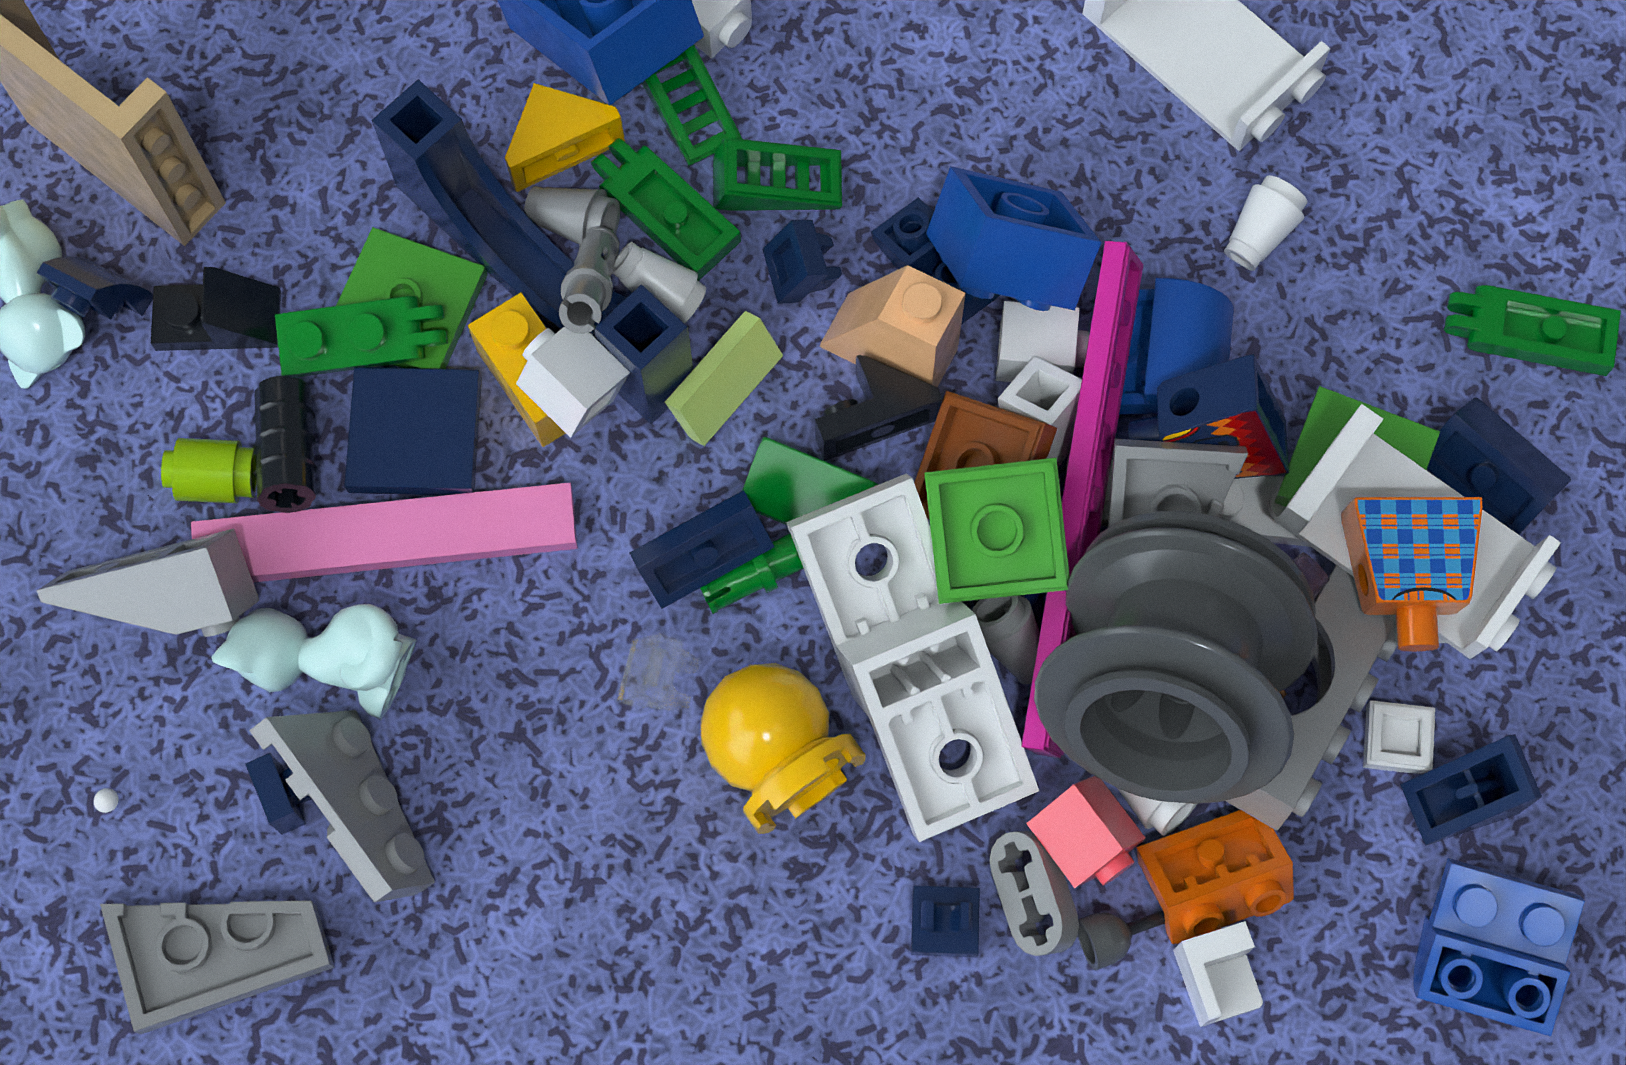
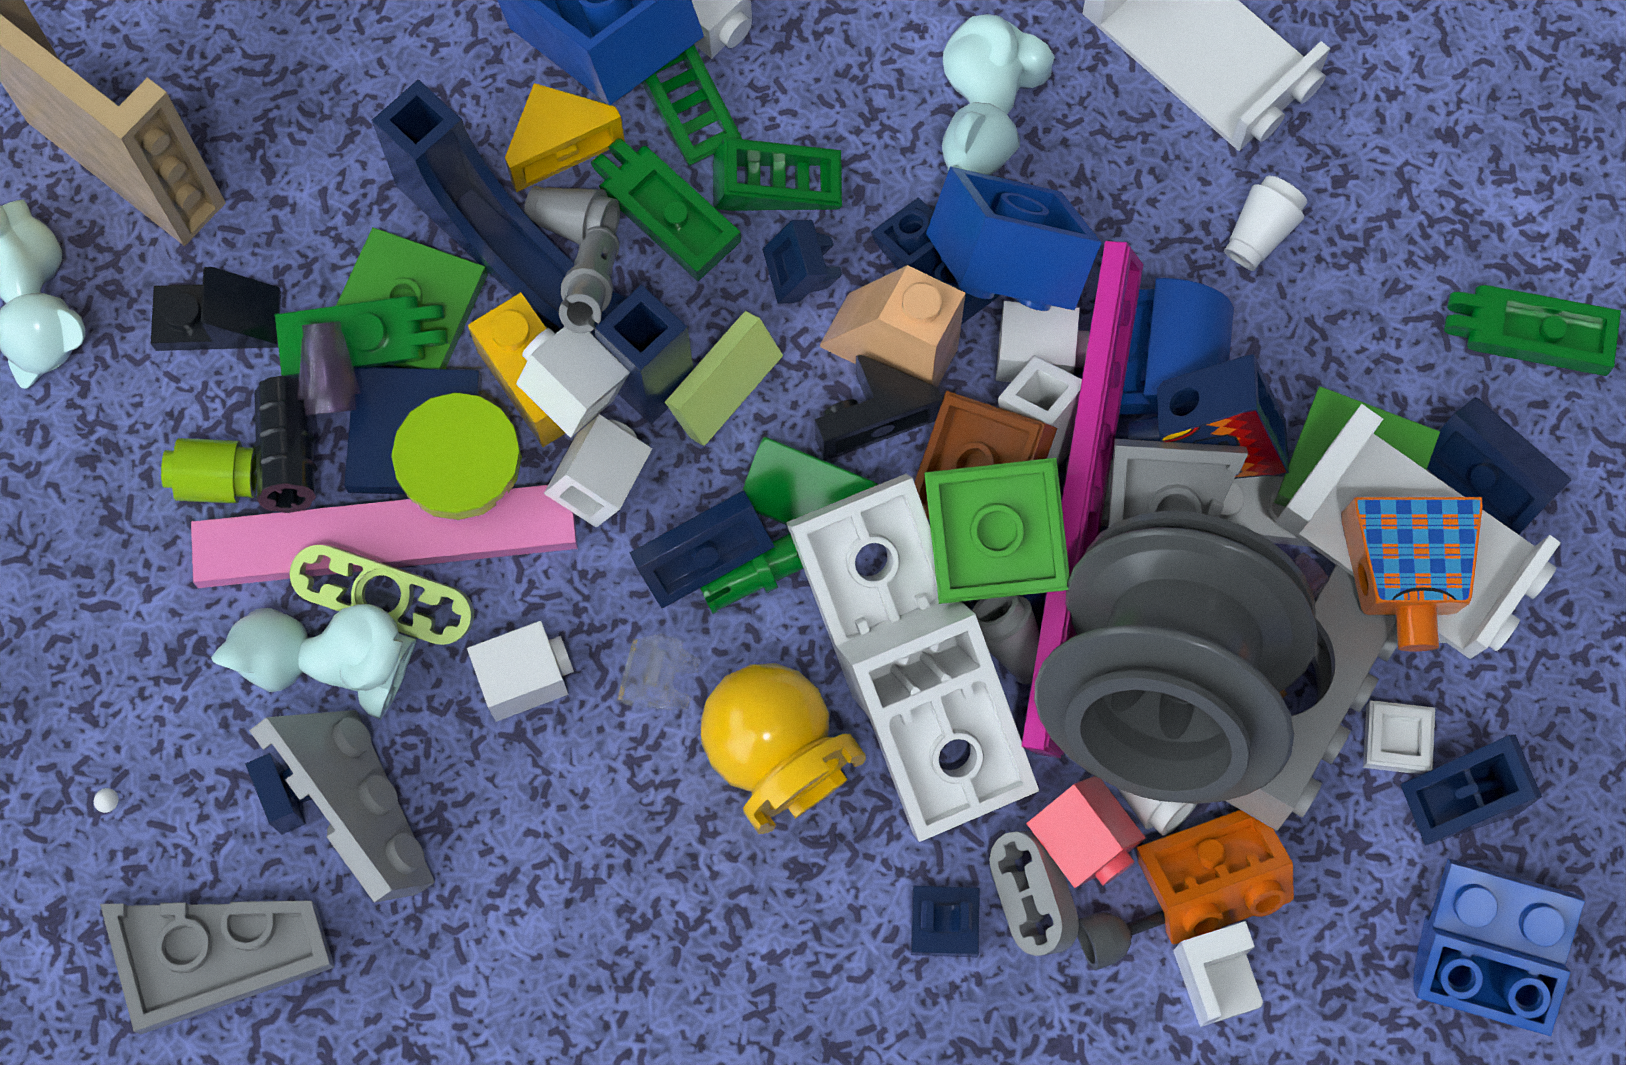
light grey slope [36,529,260,637] -> none
dark blue slope [37,257,153,320] -> none
white cone [612,242,706,323] -> none
none -> yellowish green beam [290,545,474,645]
none -> cone [297,321,361,415]
none -> lime tile [391,393,522,520]
none -> white brick [467,621,574,722]
none -> white brick [544,414,652,528]
none -> light aqua animal [942,14,1055,175]

